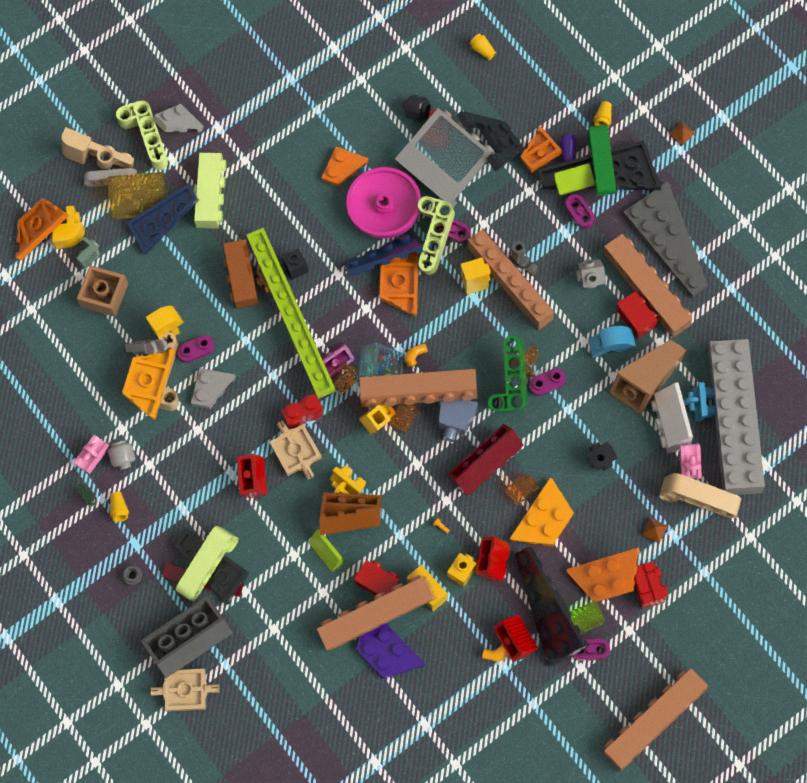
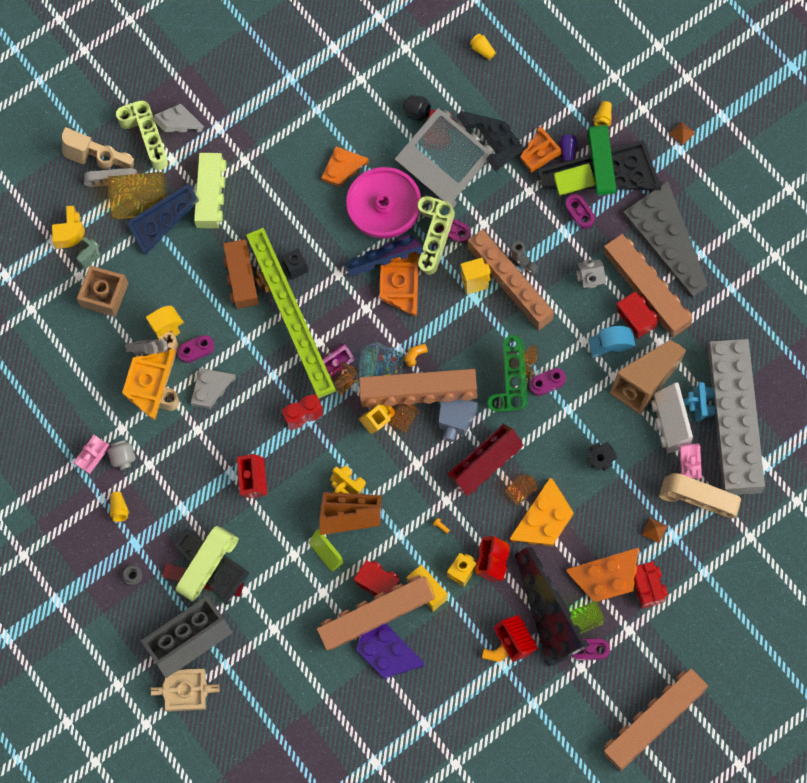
orange wing [15,198,69,261] -> none
clear green plate [76,484,96,508] -> none
tan plate [270,420,322,479] -> none

